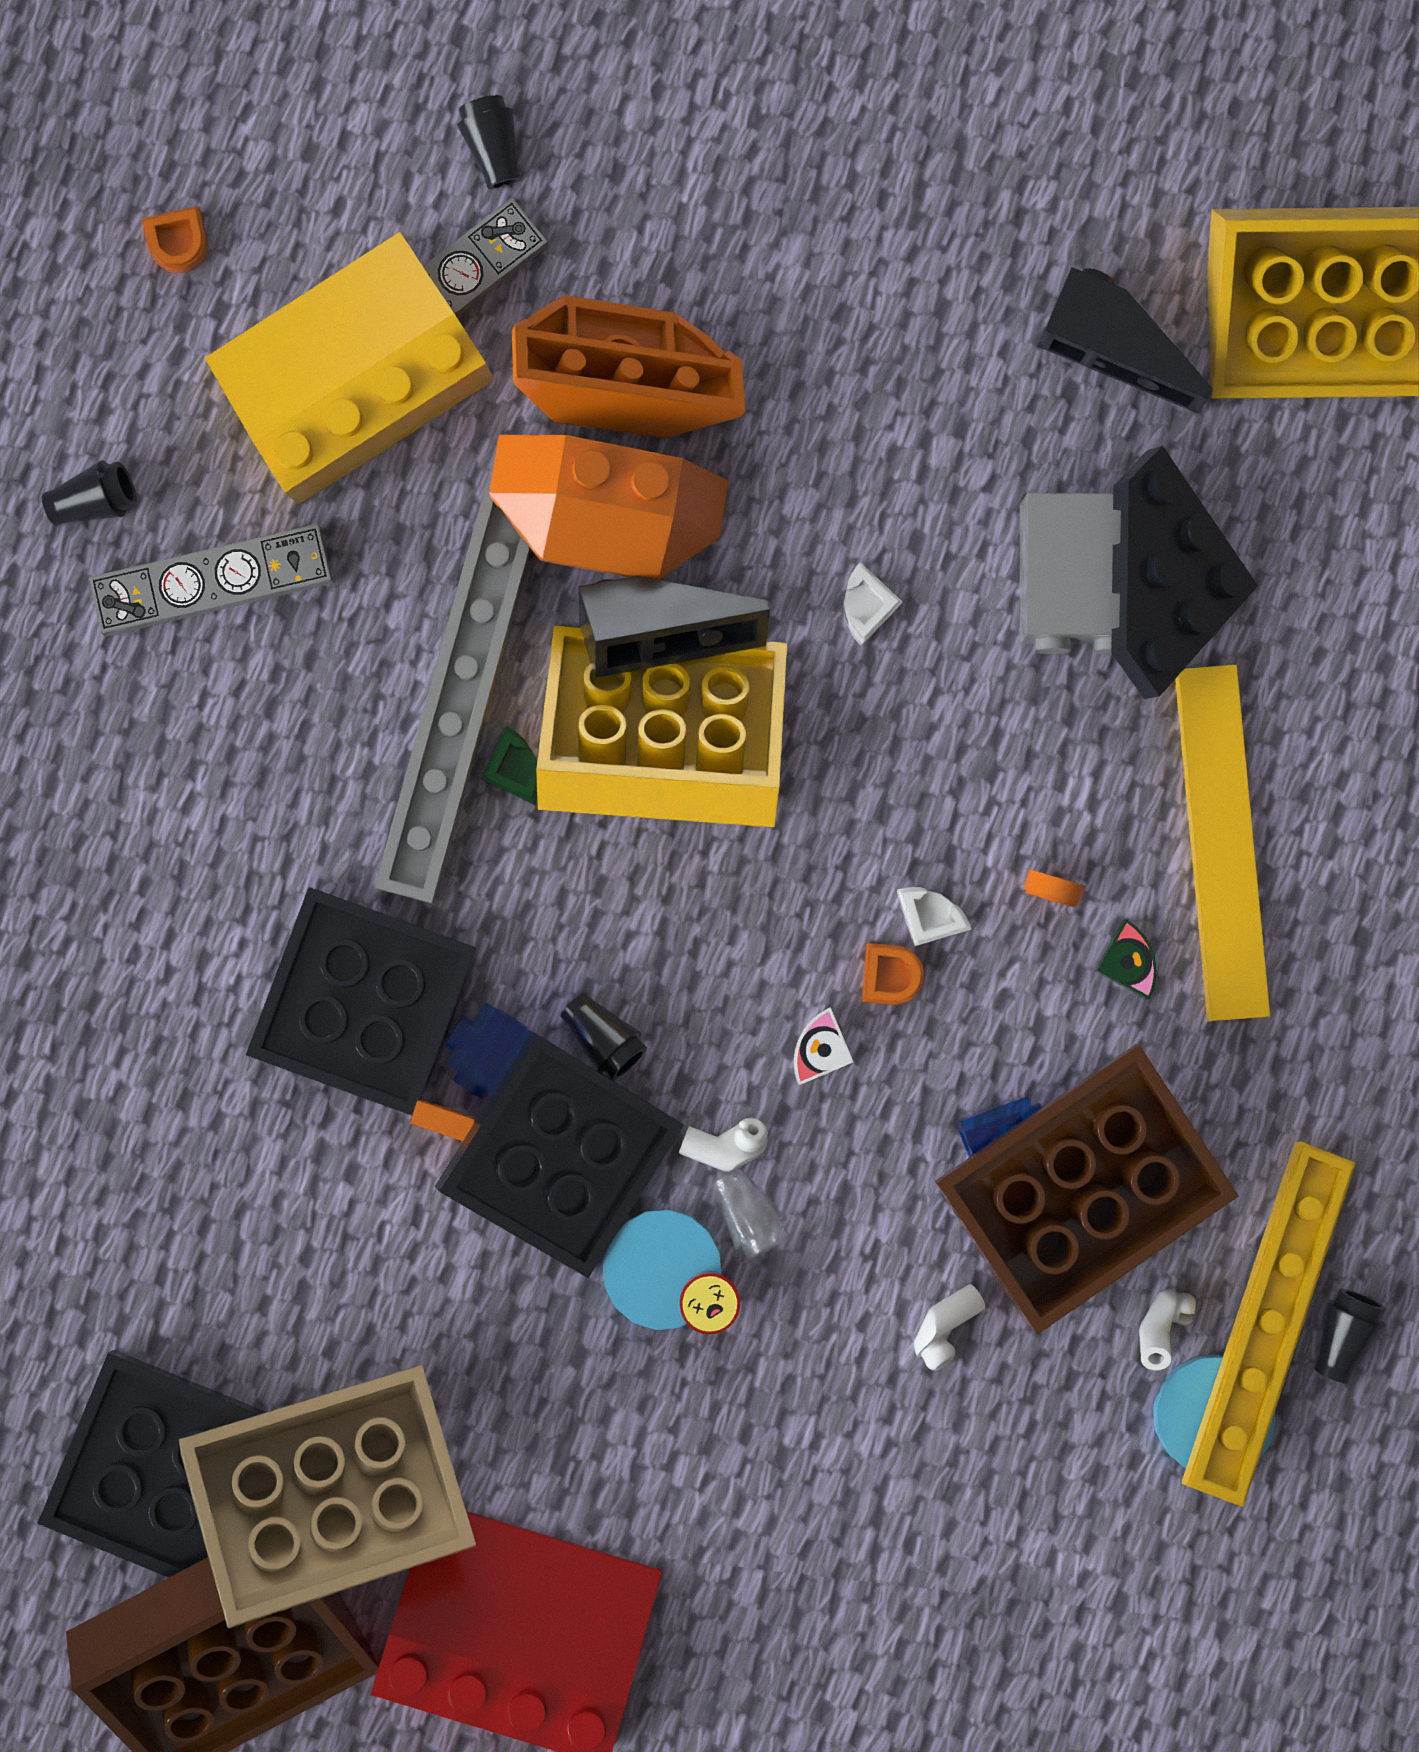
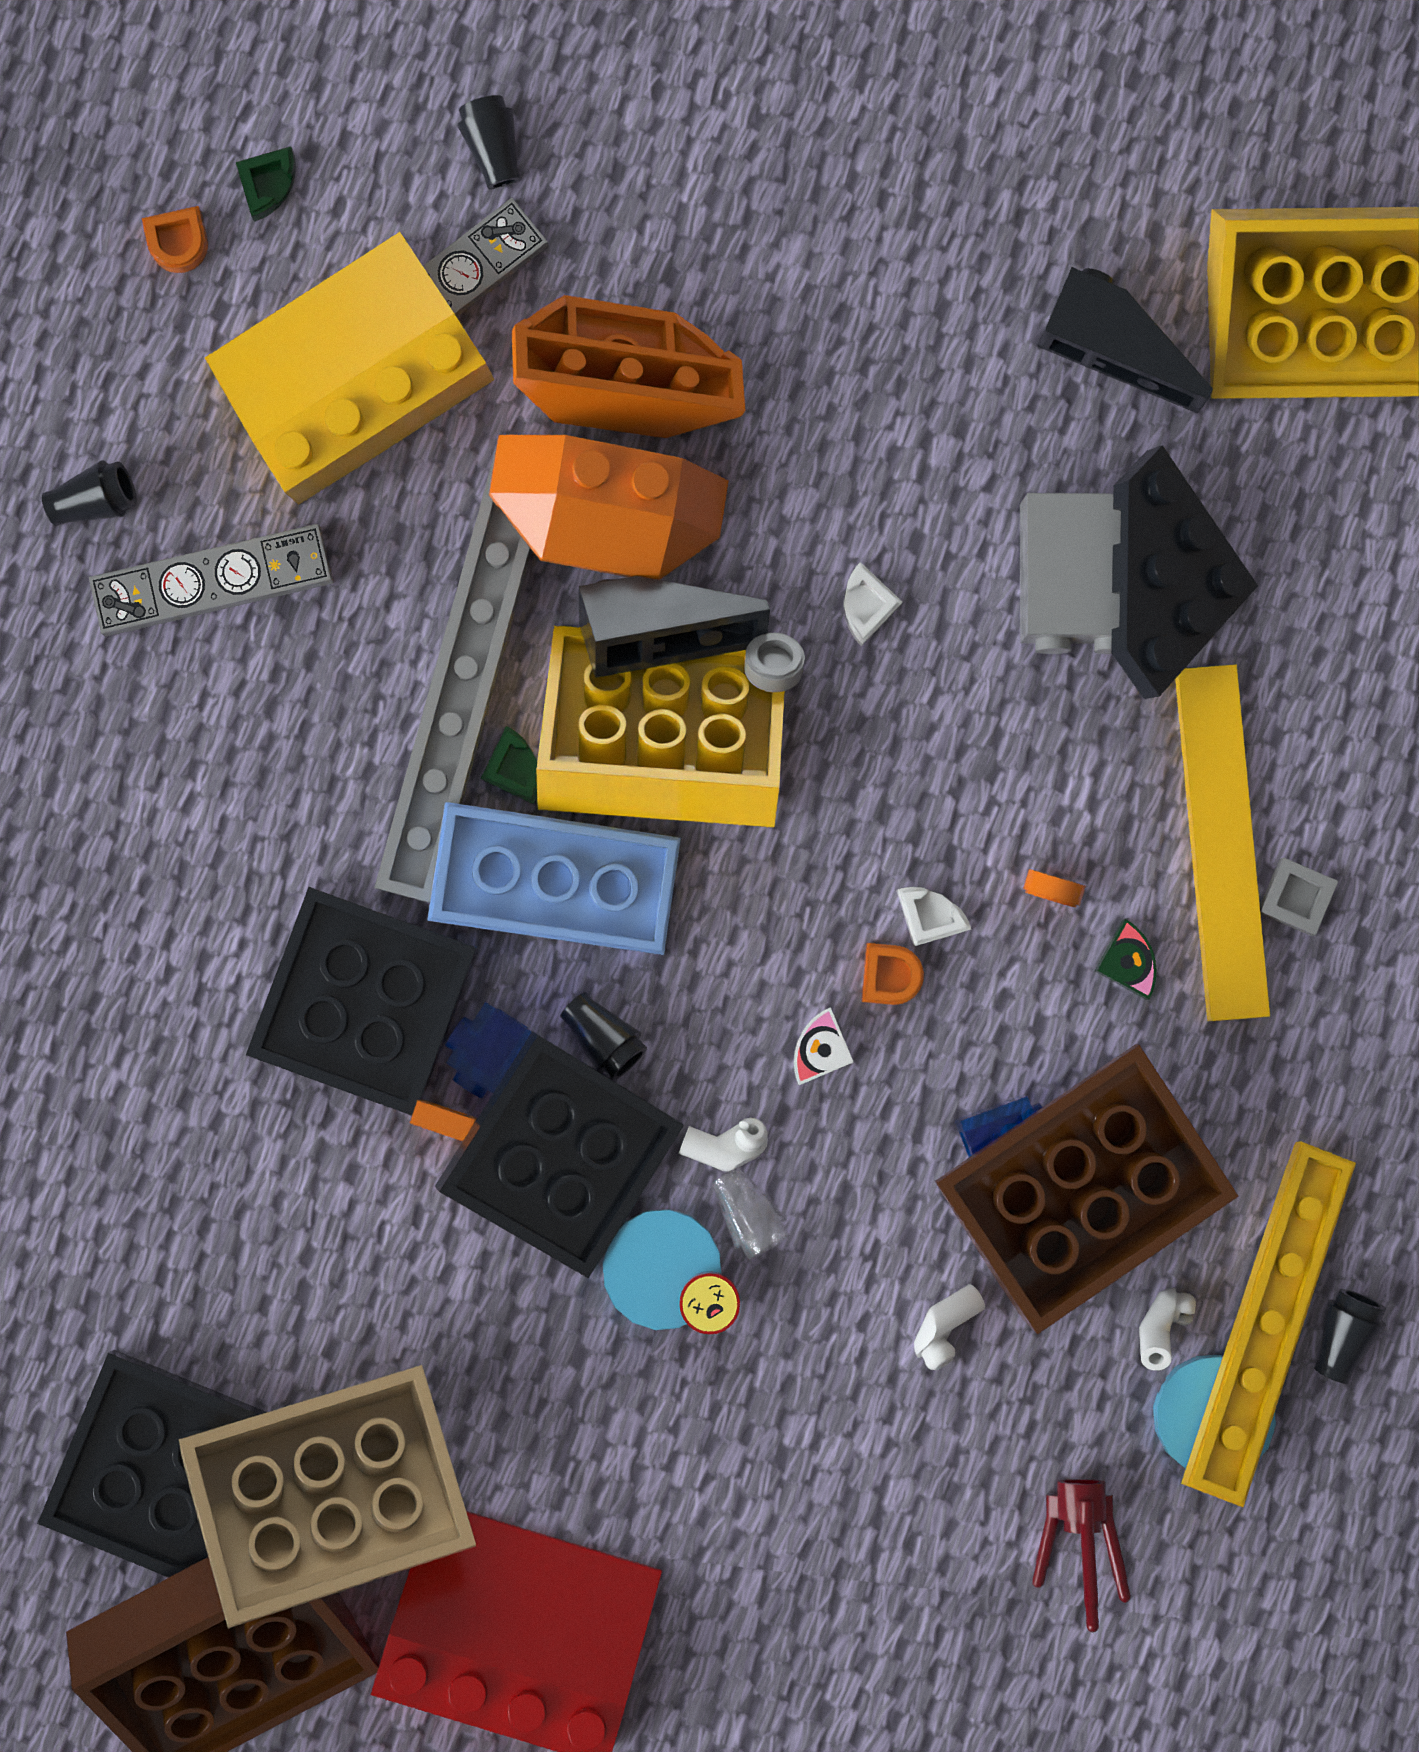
none -> dark green tile [236,146,296,222]
none -> light blue tile [427,802,681,955]
none -> light grey tile [744,633,805,692]
none -> dark red plant [1032,1479,1131,1633]
none -> light grey tile [1260,858,1338,936]

